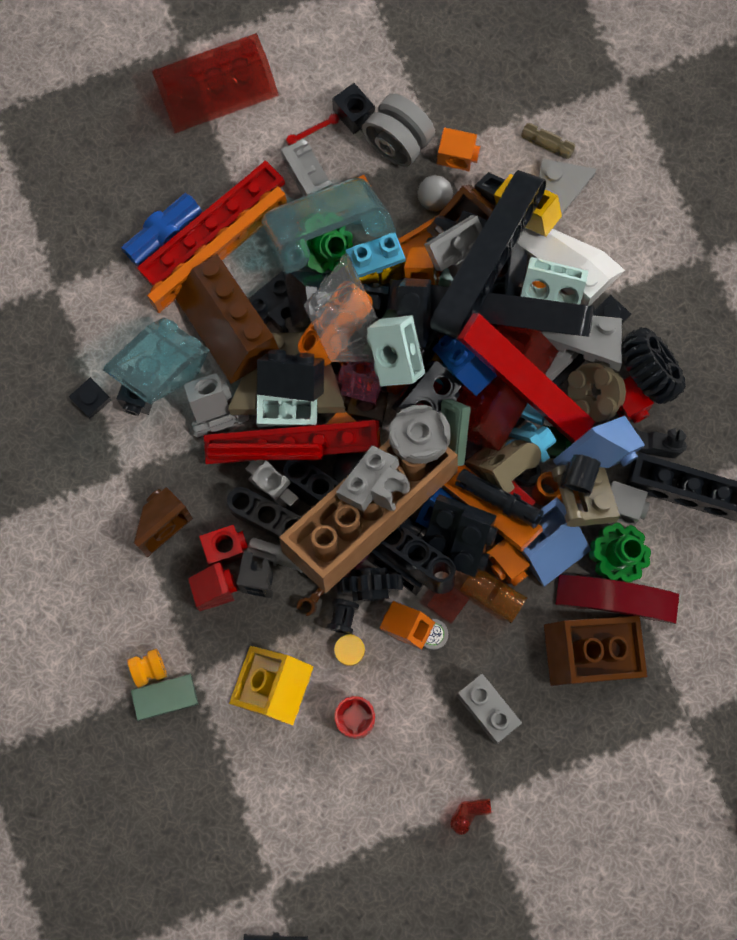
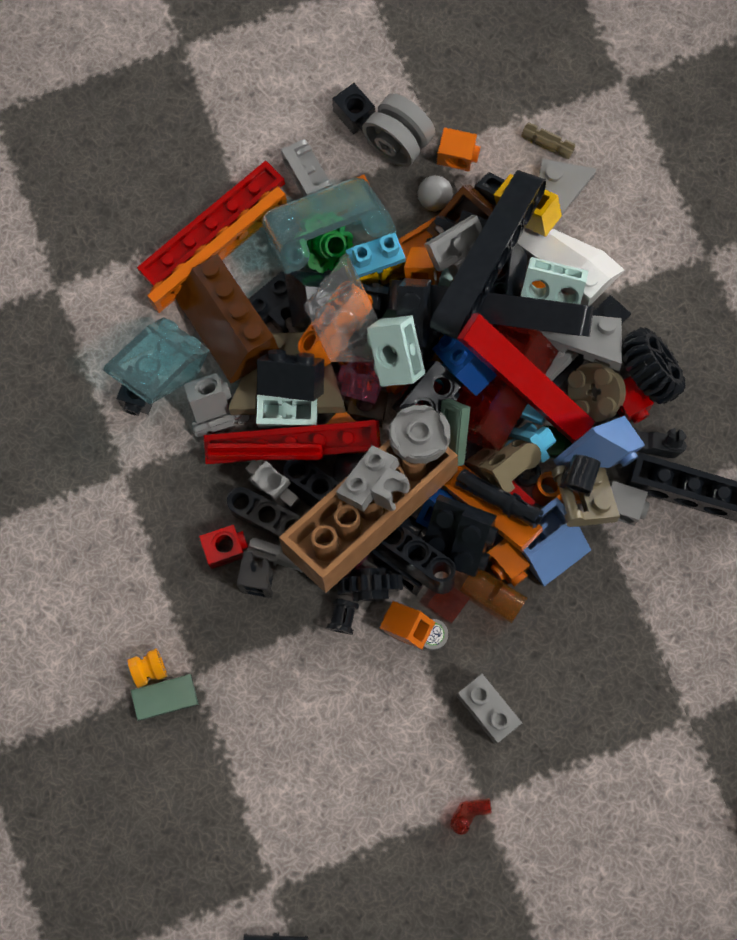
black plate [69,377,112,419] -> none
blue piece [121,193,203,267] -> none
reddish brown slope [134,487,193,558] -> none
clear red slope [152,33,279,133] -> none
red slope [188,563,238,611] -> none
yellow slope [229,646,314,725] -> none
red hinge [286,113,339,145] -> none
reddish brown hand [297,587,324,616] -> none
yellow tile [334,634,365,666] -> none
red wheel [334,696,375,739] -> none
reddish brown slope [544,616,647,686] -> none
dark red slope [555,575,680,624] -> none
green plant [589,522,651,583] -> none

